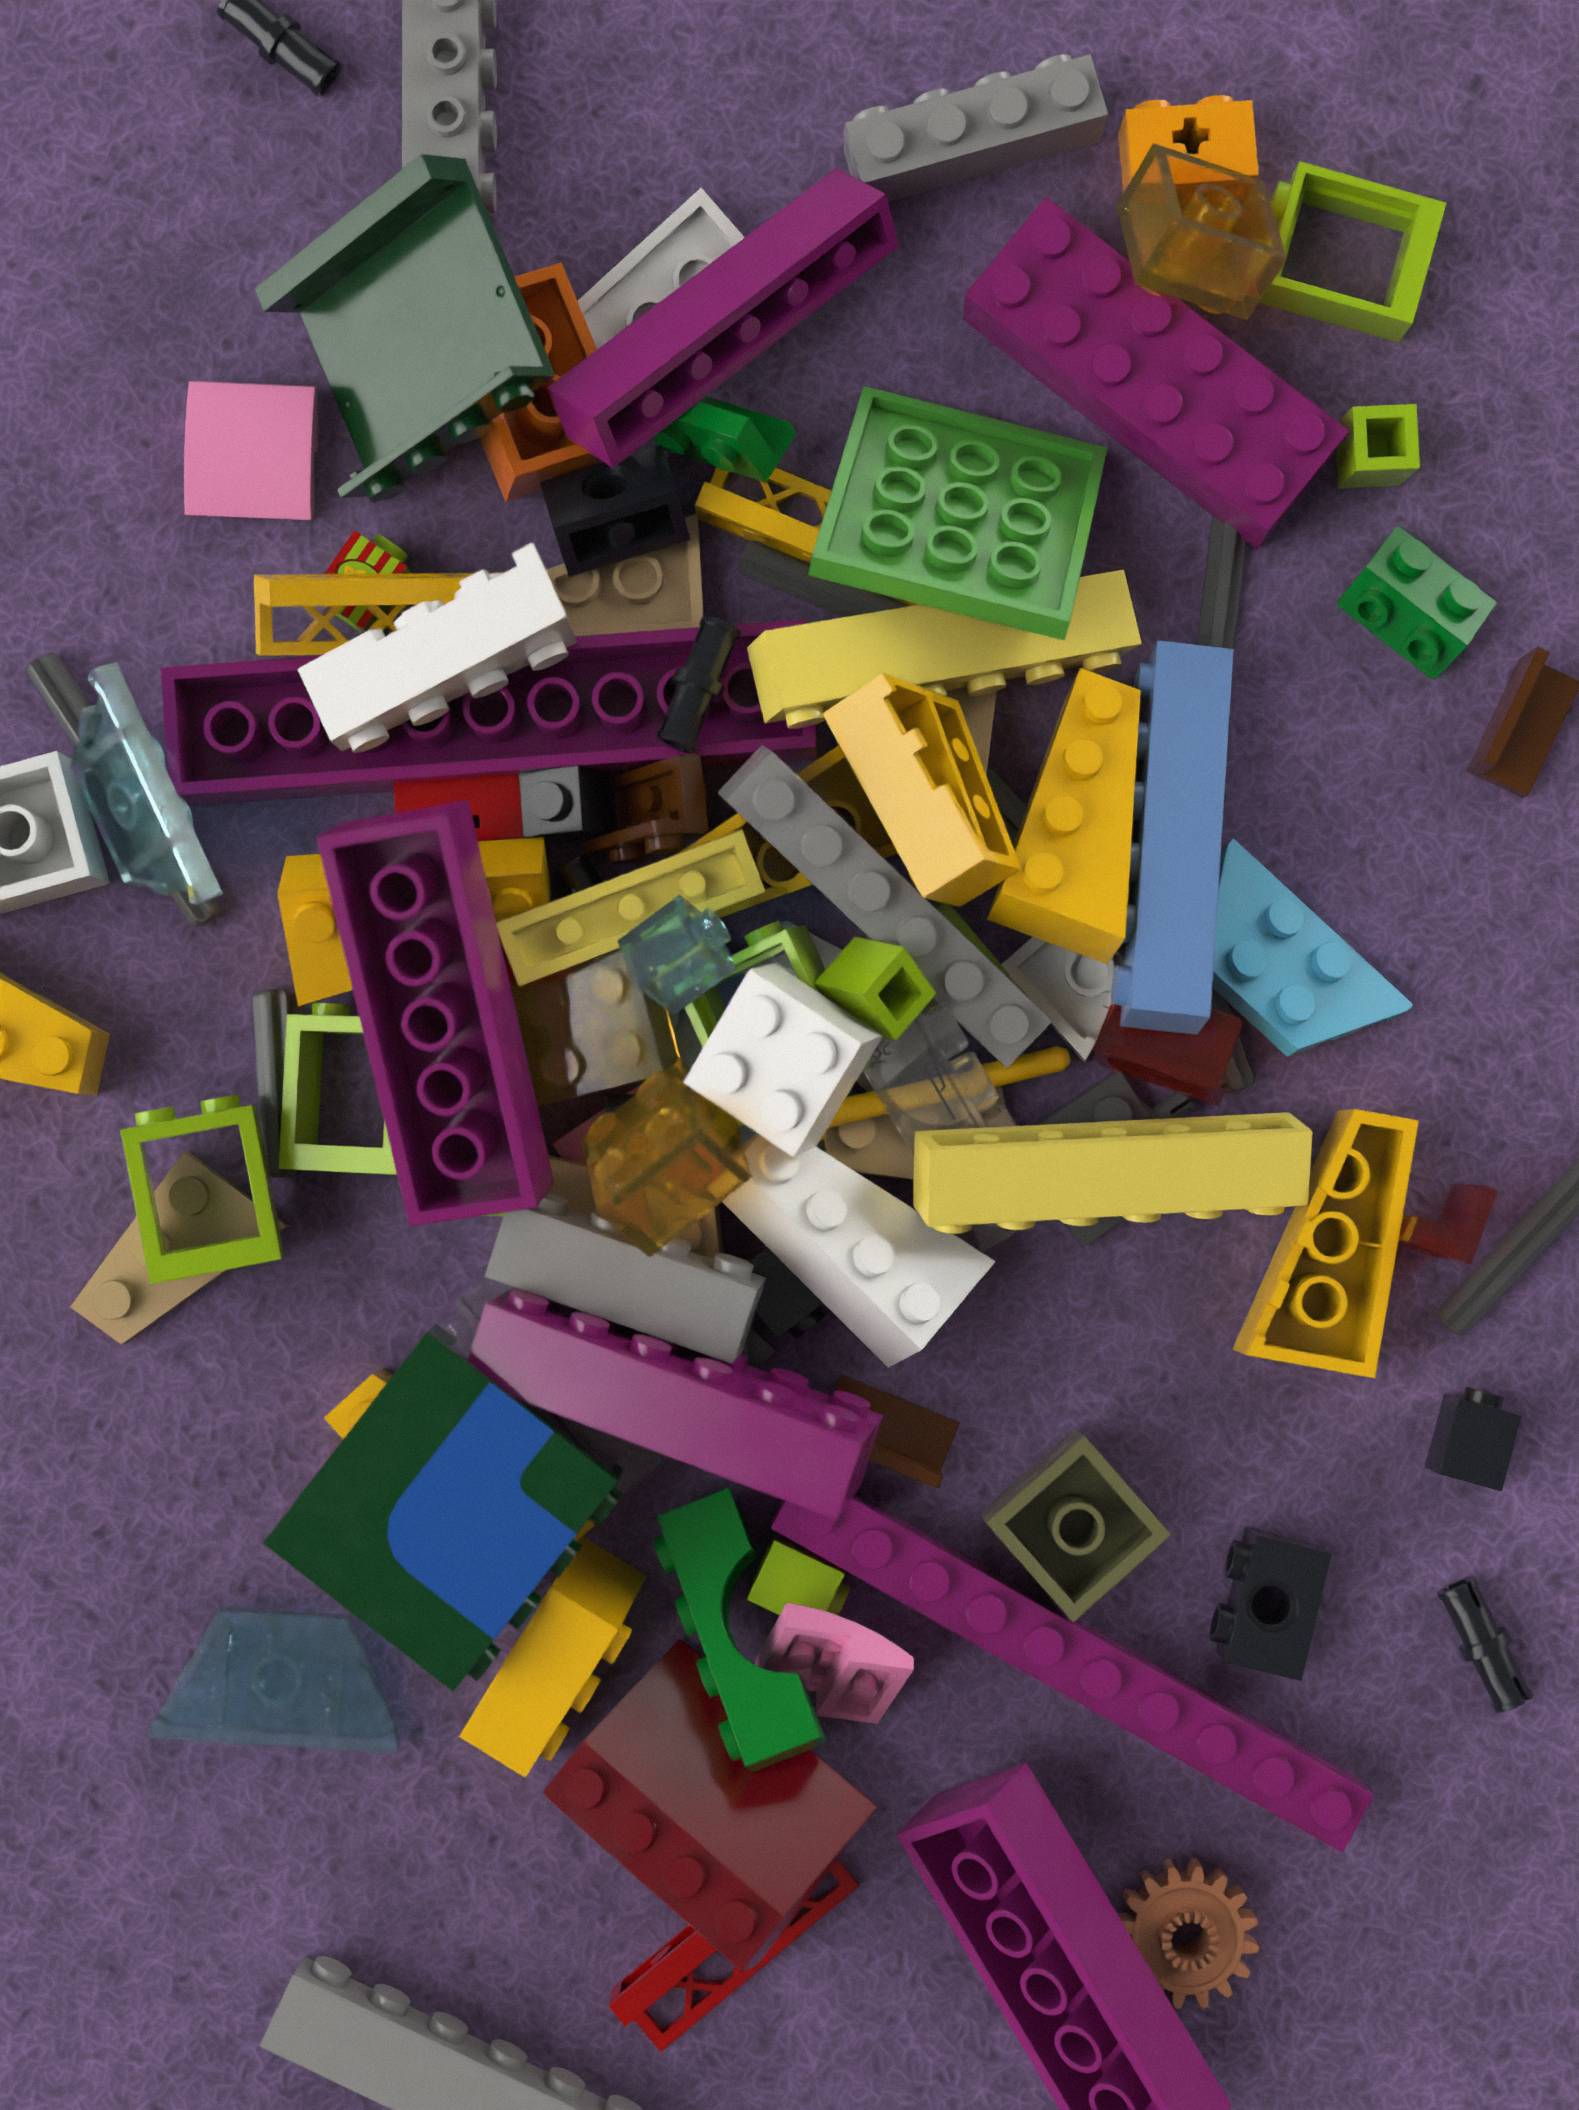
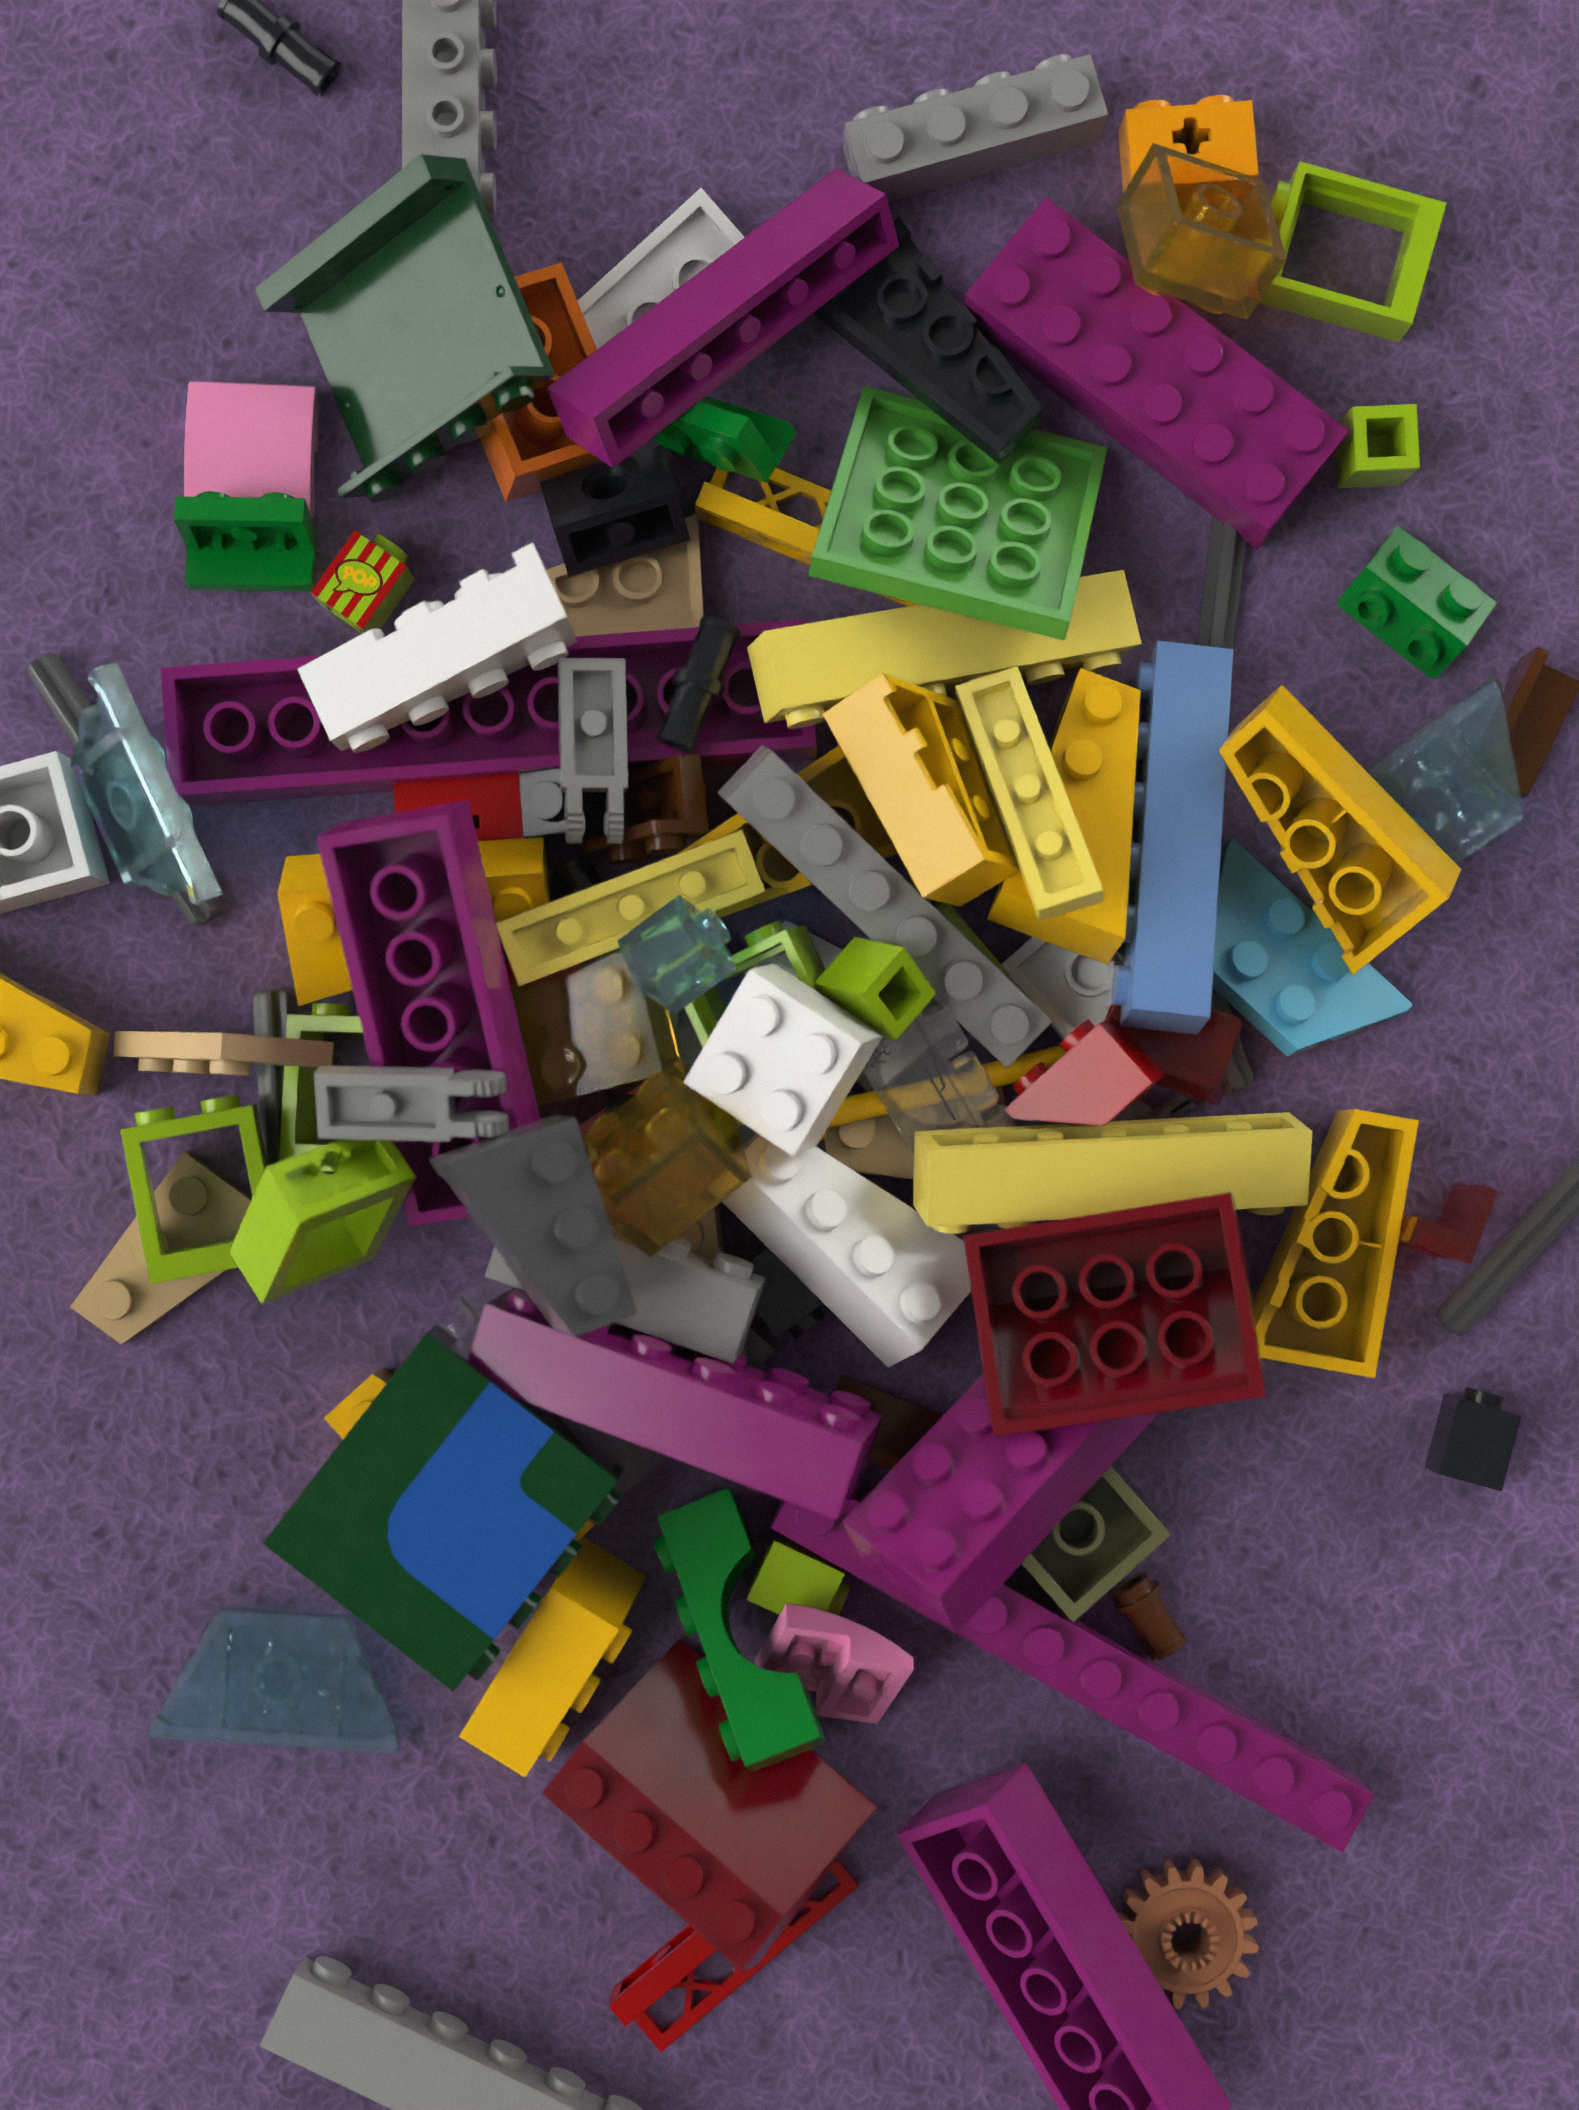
yellow fence [254,572,505,656] -> none
dark grey axle [738,541,911,617] -> none
black brick [1210,1527,1332,1681] -> none
black pin [1437,1576,1534,1713] -> none
none -> tan wing [113,1031,334,1076]
none -> green bracket [174,491,317,591]
none -> lime window [229,1139,416,1305]
none -> light grey hinge [314,1066,508,1142]
none -> dark grey wedge [428,1115,638,1337]
none -> light grey hinge [558,658,628,843]
none -> black wing [814,217,1043,464]
none -> magenta brick [843,1373,1159,1634]
none -> light yellow plate [955,666,1104,922]
none -> dark red slope [963,1192,1266,1437]
none -> slope [1005,1017,1165,1126]
none -> reddish brown pin [1113,1573,1187,1661]
none -> yellow wedge [1218,685,1462,975]
none -> clear light blue wing [1365,675,1524,864]

